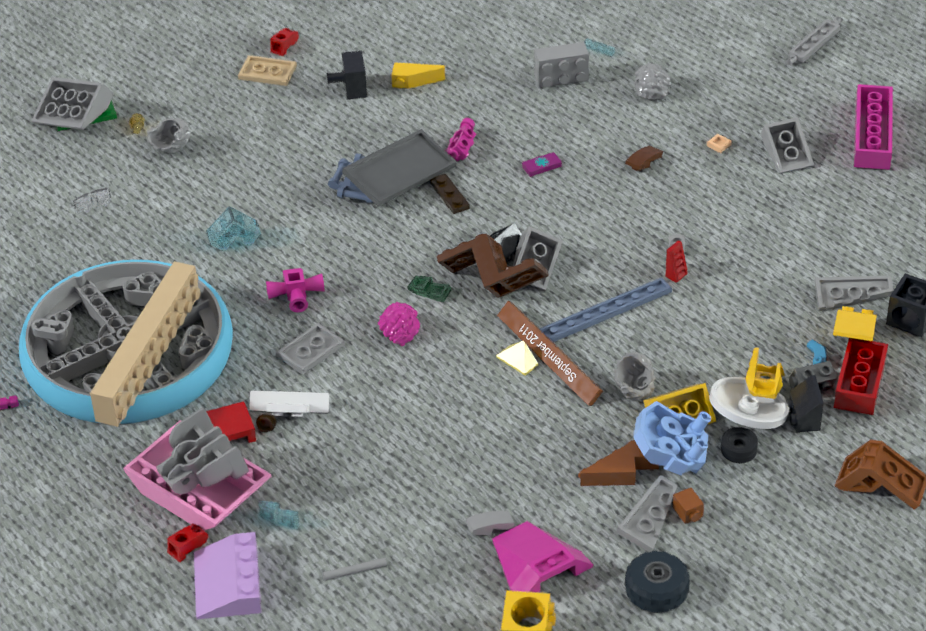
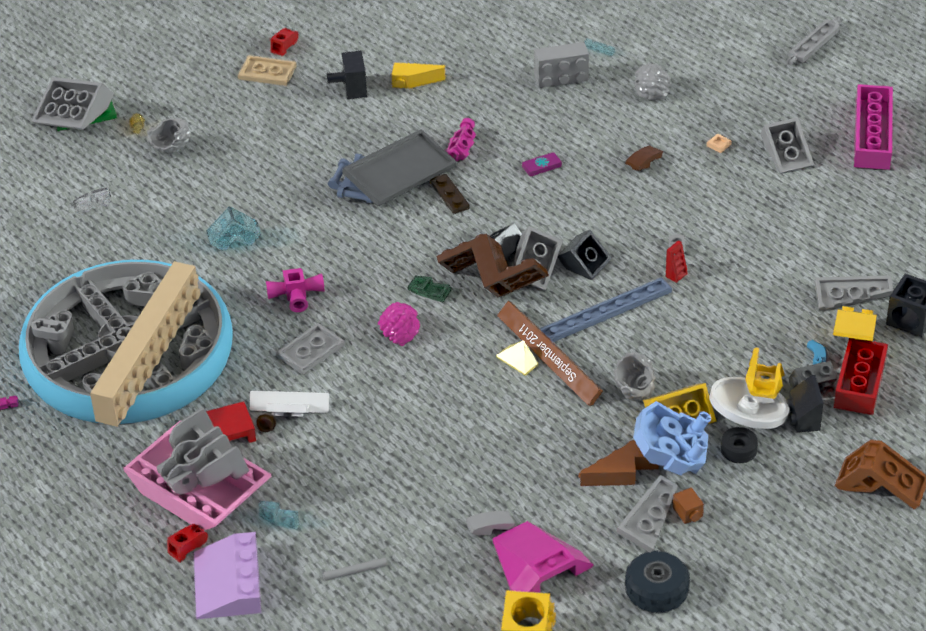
none -> black slope [557,230,612,280]

